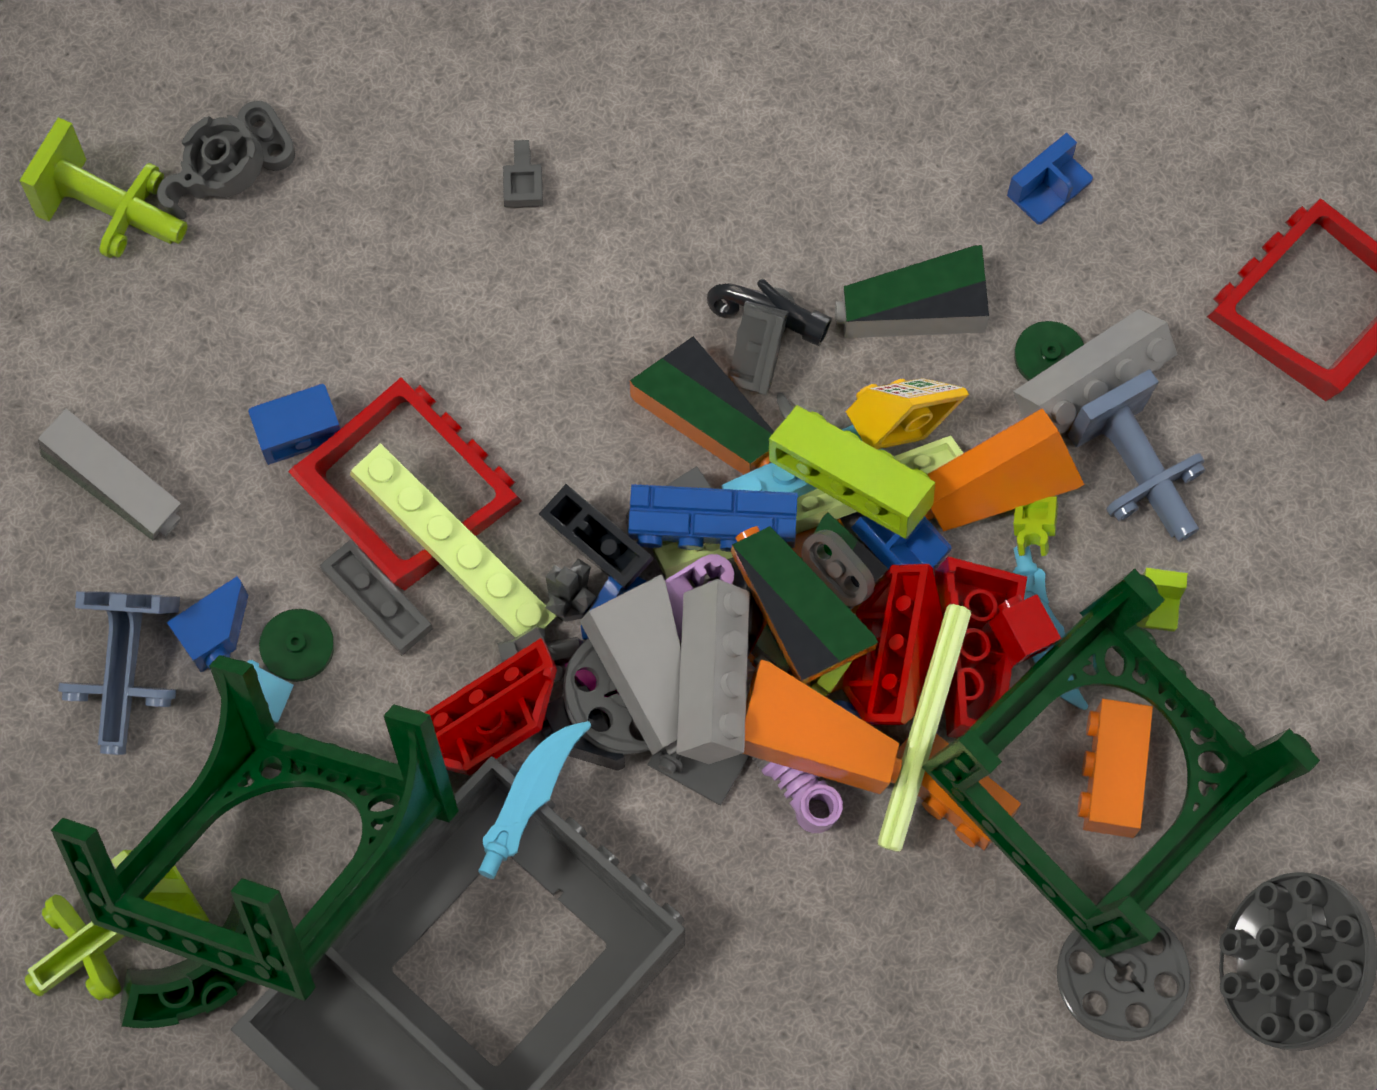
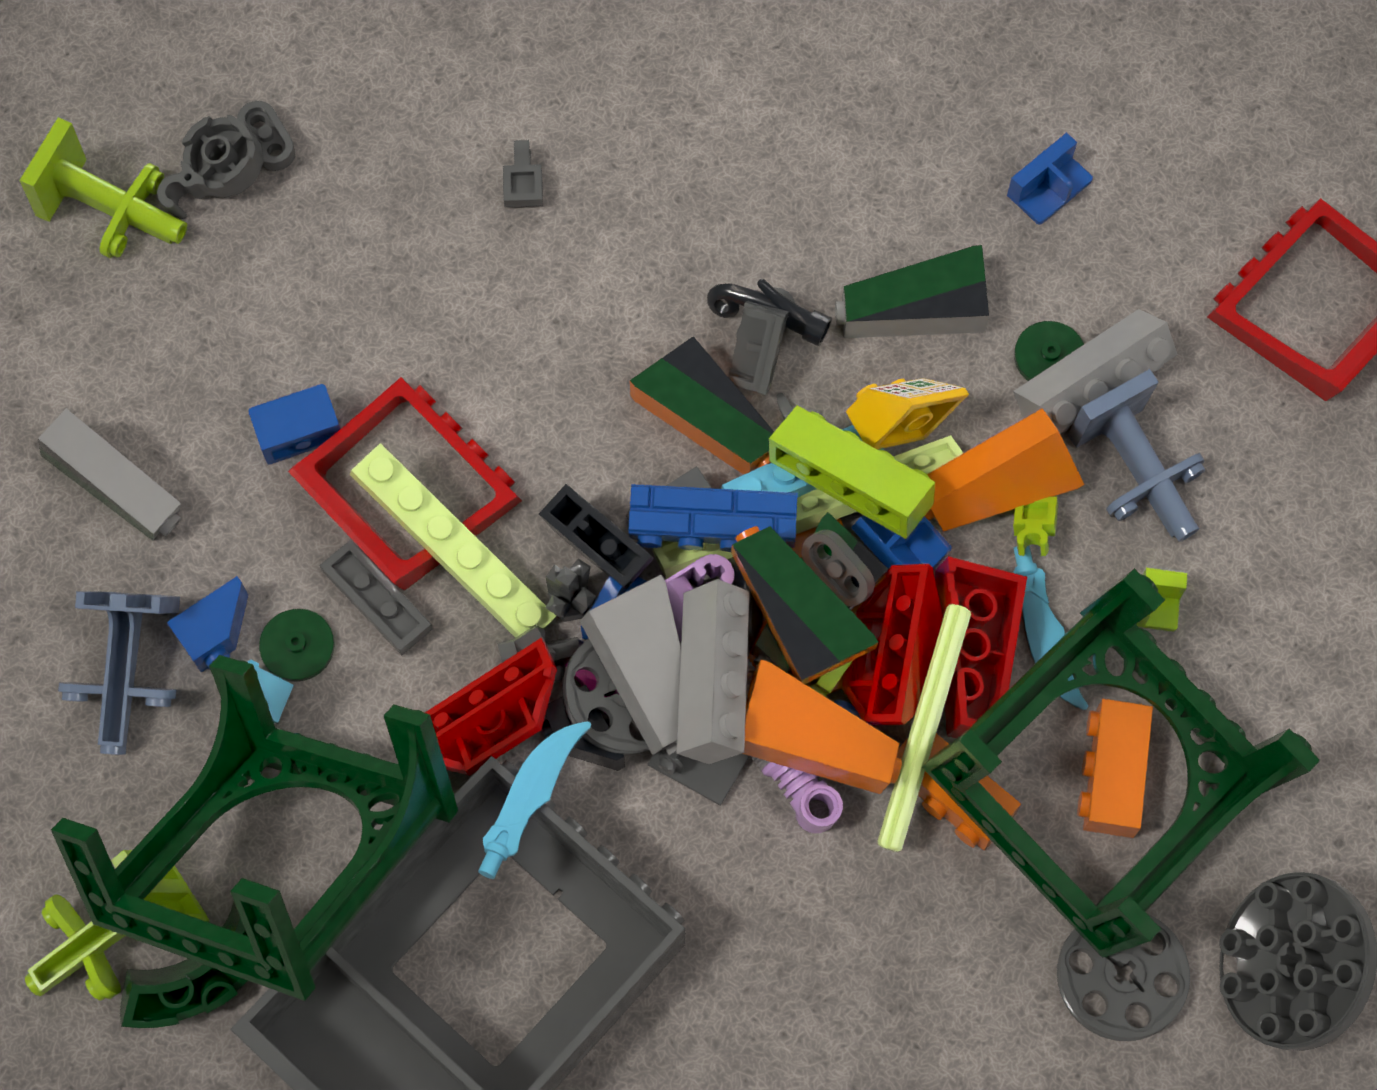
red brick [989,594,1062,667] -> none

